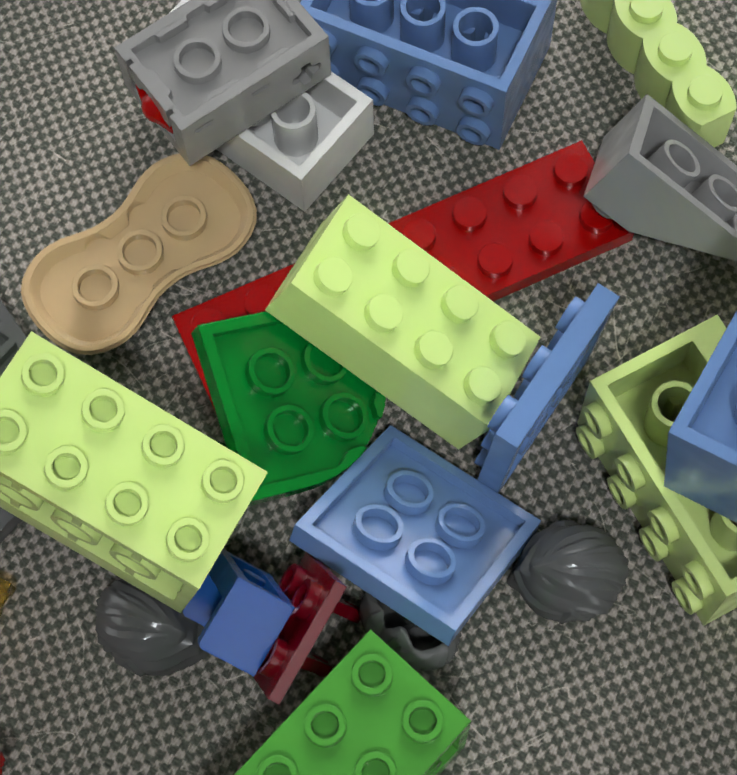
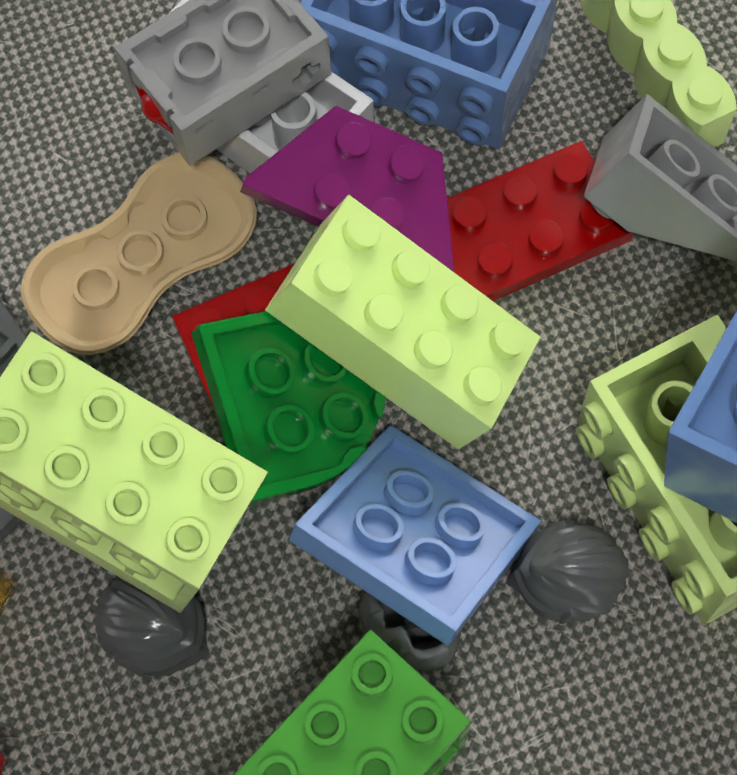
blue panel [182,549,295,677] -> none
dark red plate [254,552,360,705] -> none
medium blue plate [474,283,620,493] -> none
none -> magenta wing [240,105,454,271]

